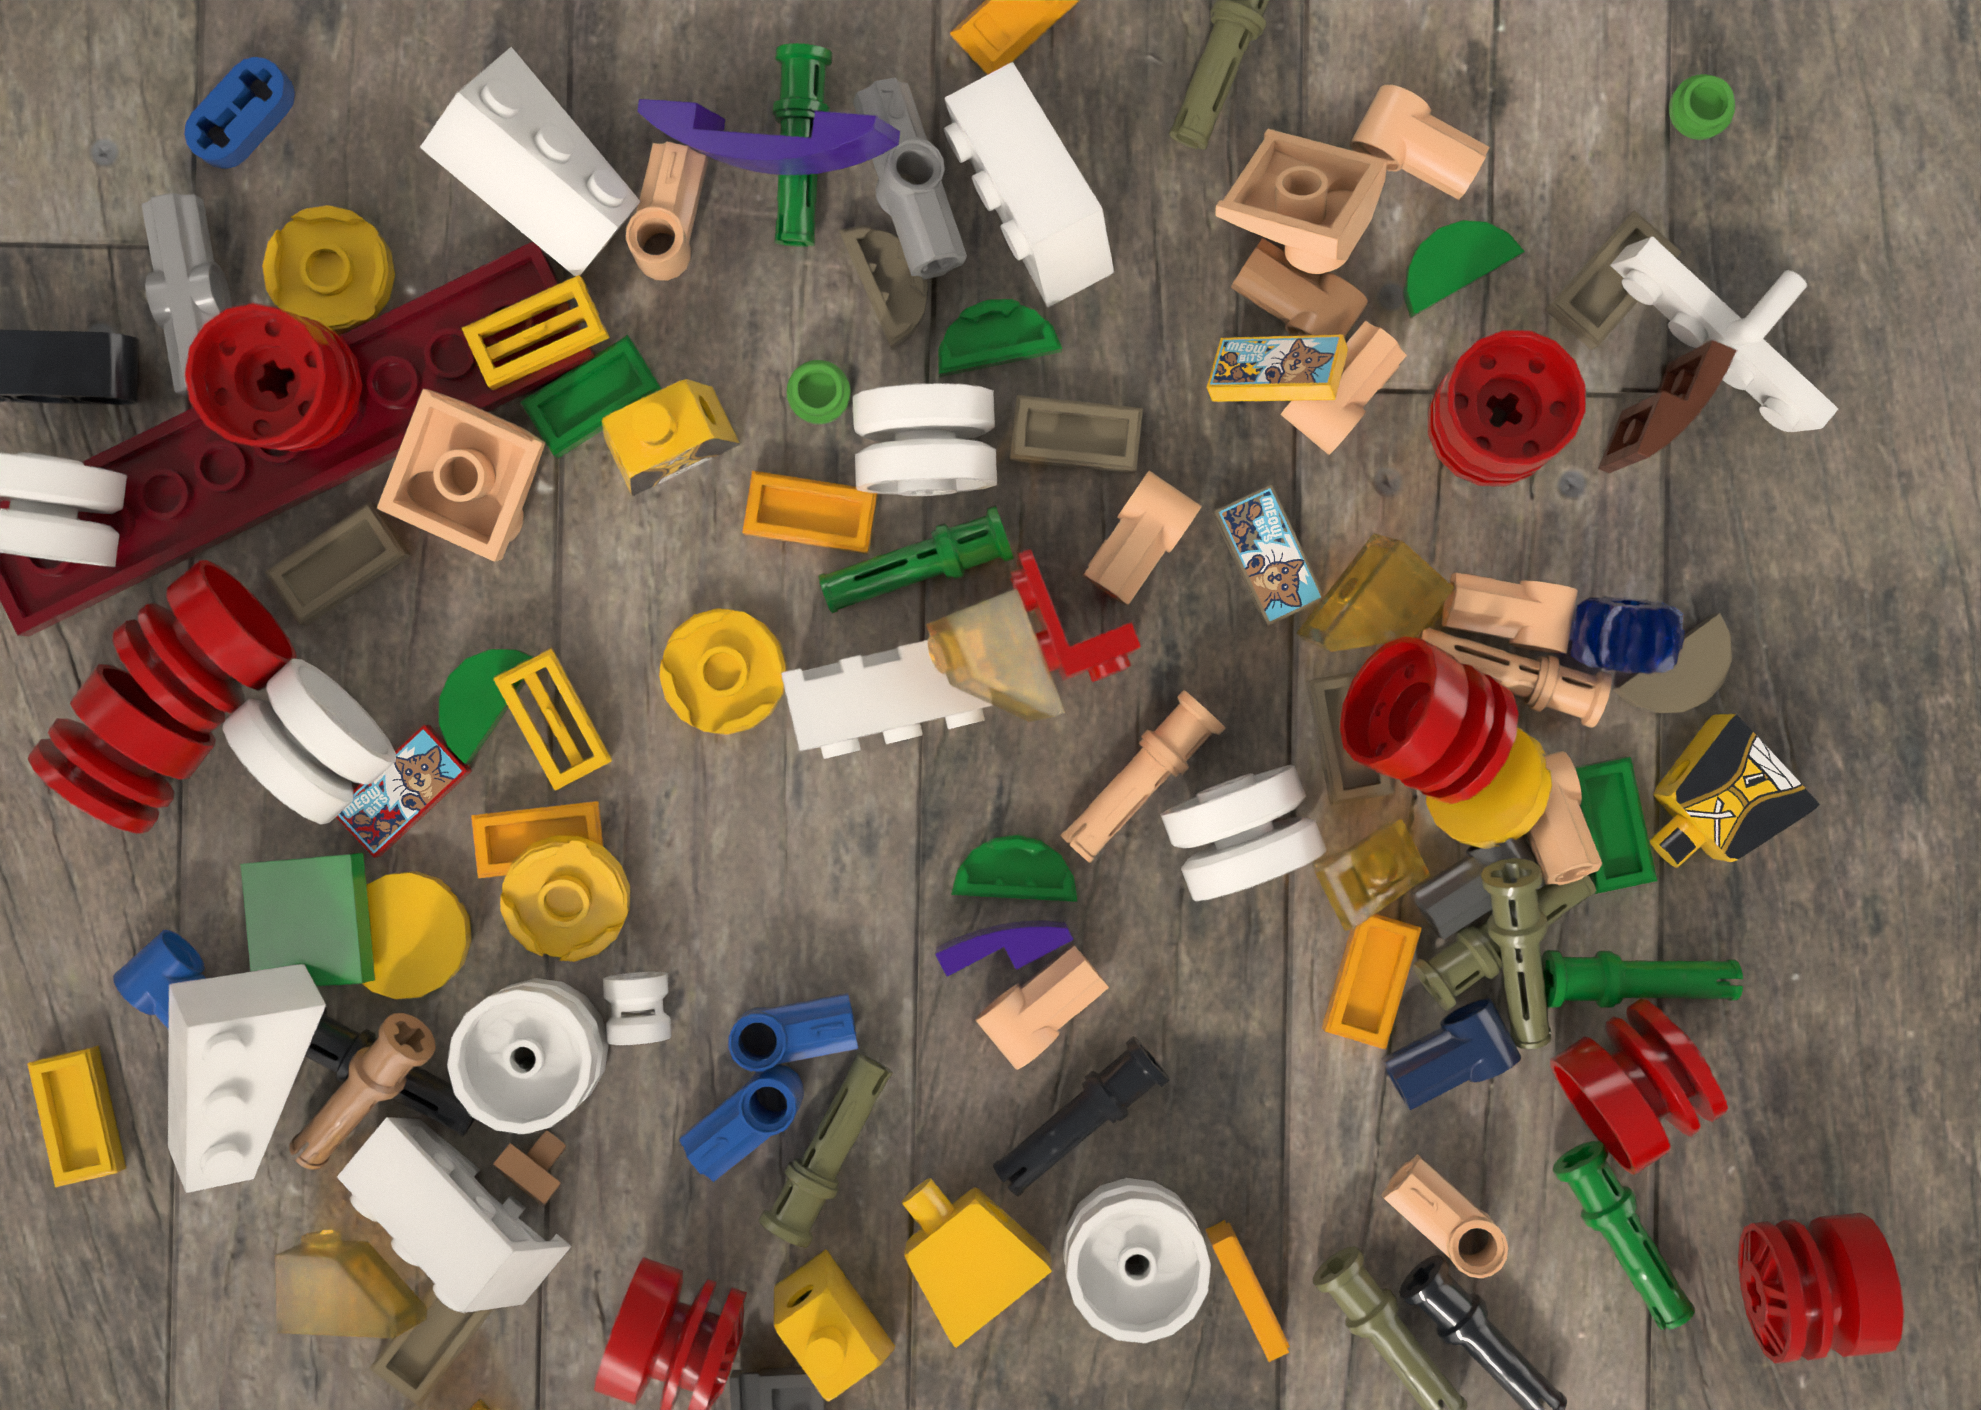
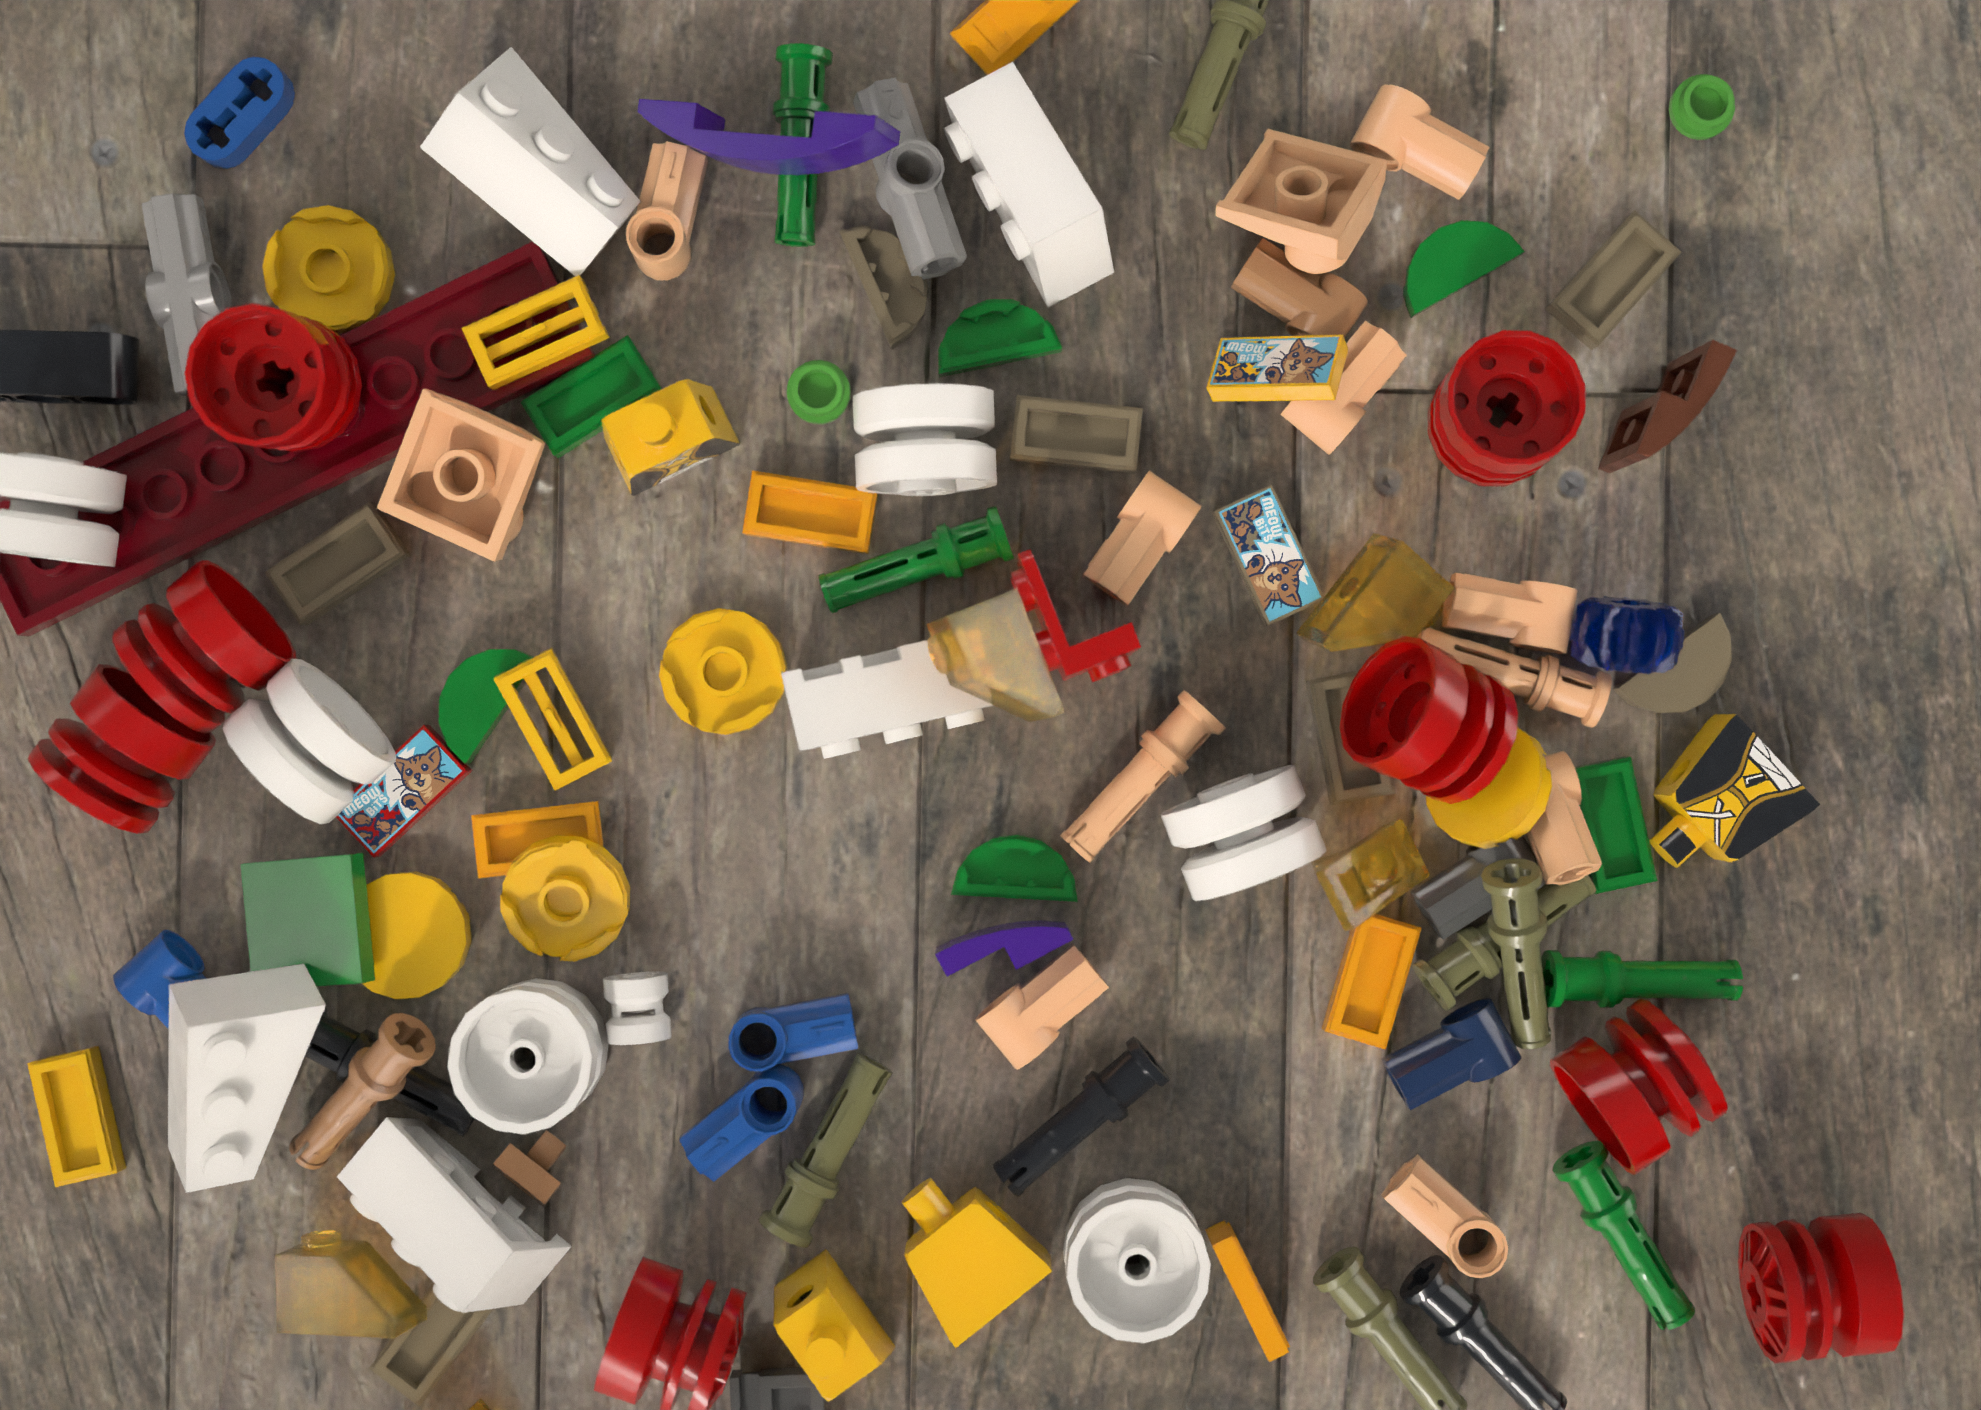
white plate [1610,236,1838,432] -> none

